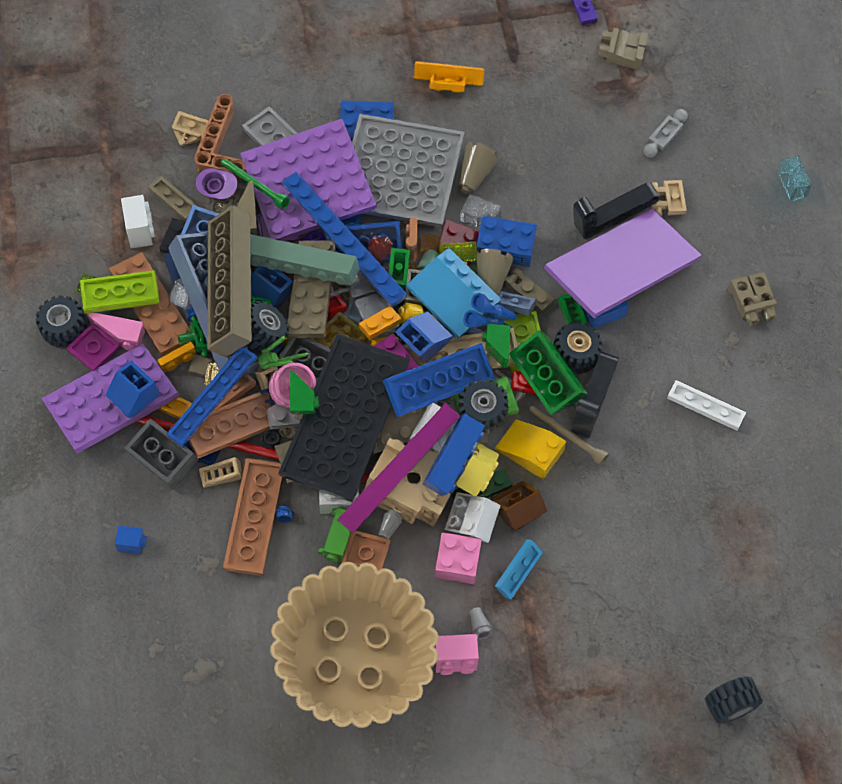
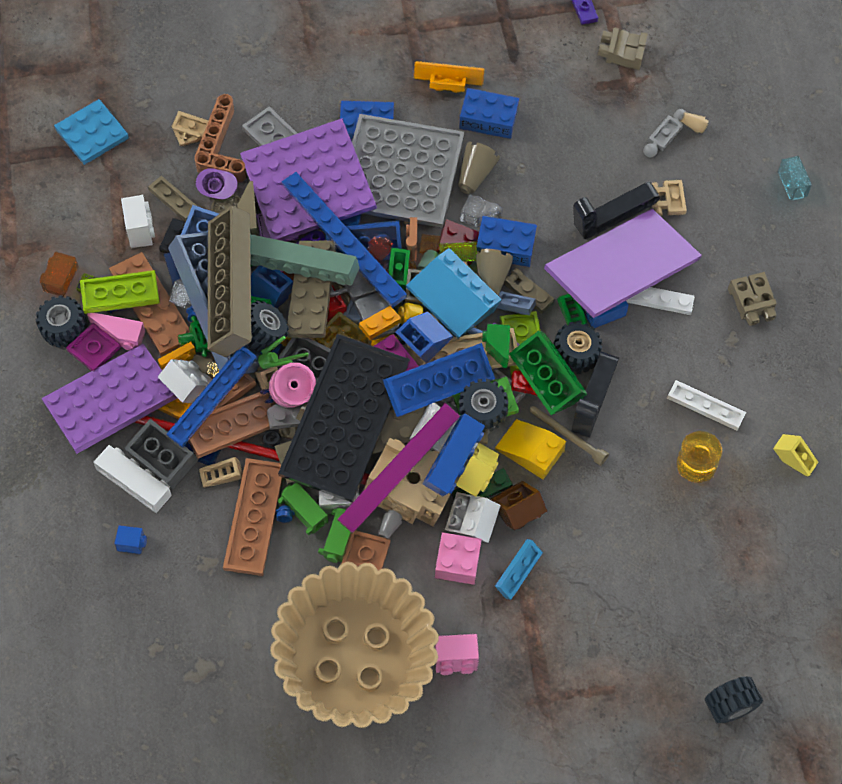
blue slope [105,360,160,419] -> none
green piece [221,159,290,210] -> none
green slope [290,372,319,414] -> none
blue piece [463,293,517,328] -> none
light grey cone [470,607,492,639] -> none
none -> clear orange brick [40,251,79,297]
none -> dark azure plate [54,99,129,165]
none -> white brick [94,445,172,513]
none -> white brick [158,359,212,403]
none -> bright green brick [277,482,328,535]
none -> blue brick [459,88,519,139]
none -> white plate [626,287,694,315]
none -> clear yellow wheel [676,431,723,483]
none -> tan cone [680,112,708,133]
none -> light yellow slope [773,434,818,477]

